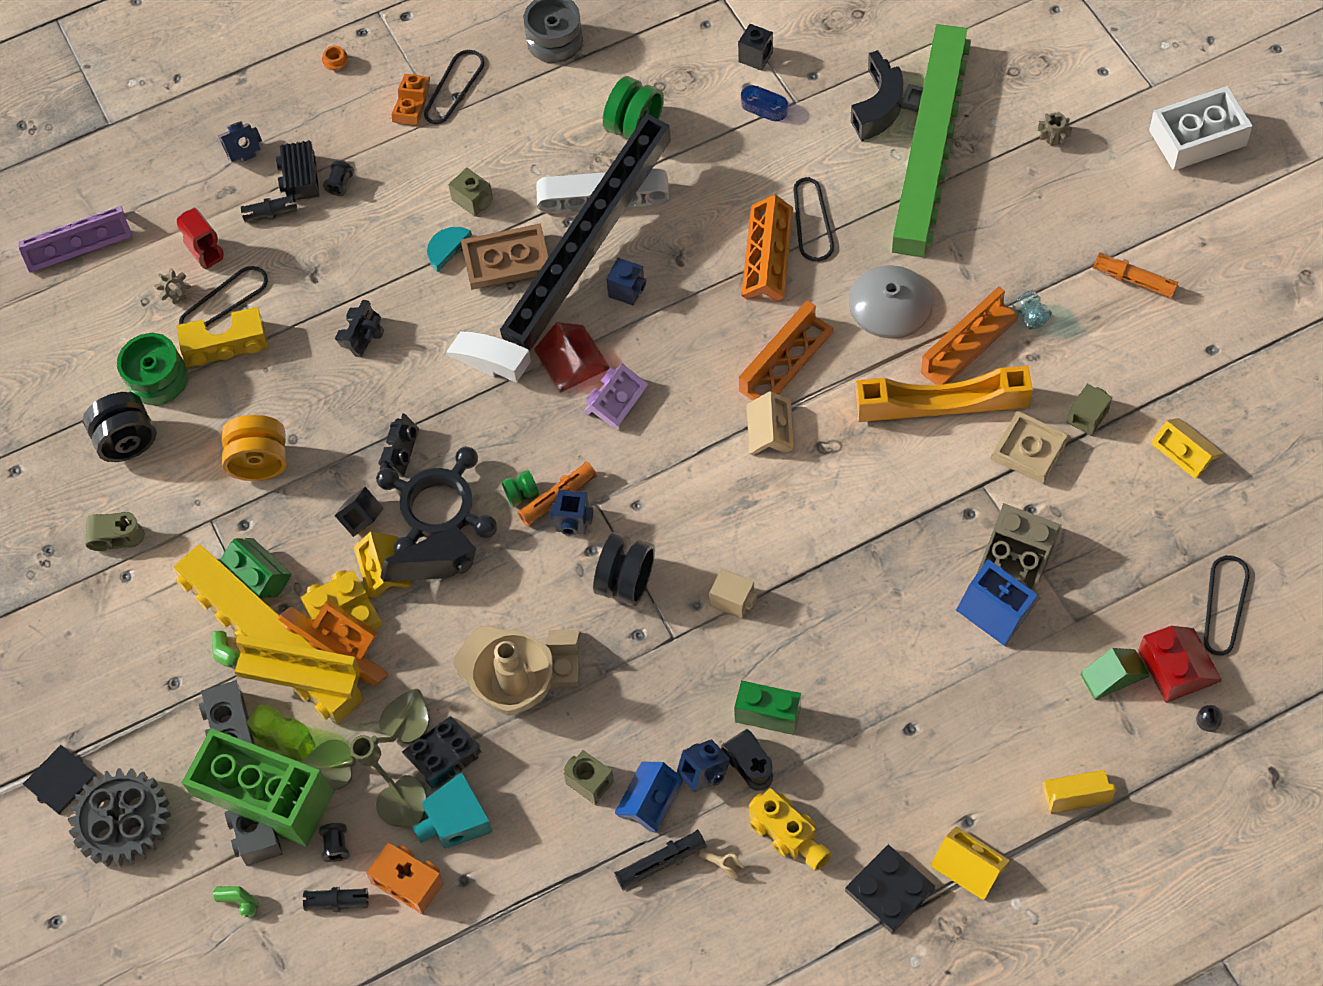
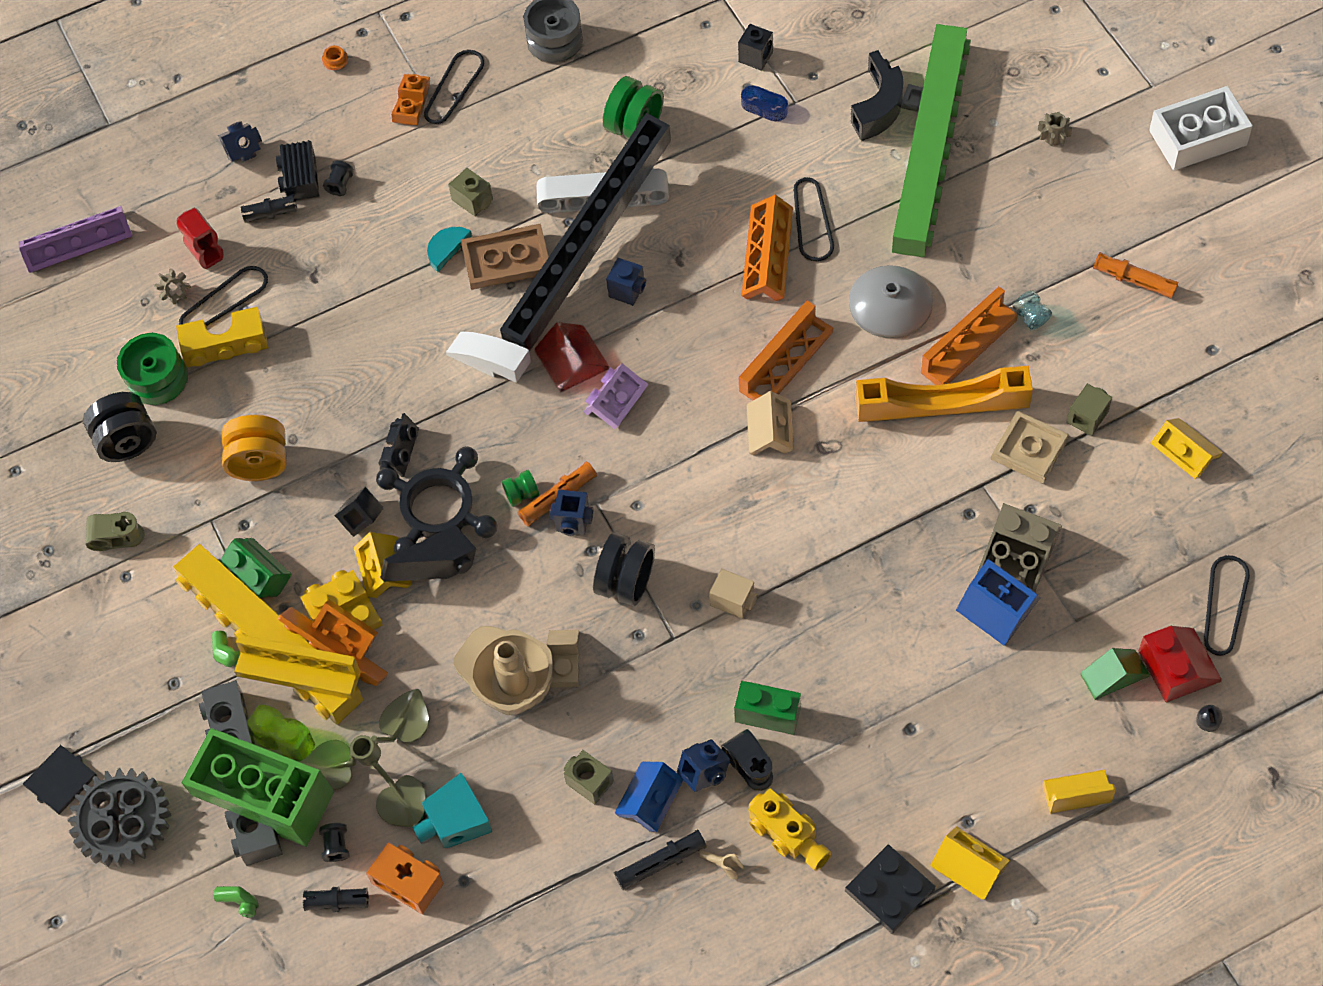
black hips [335,300,384,357] -> none
black hinge [402,716,481,789] -> none

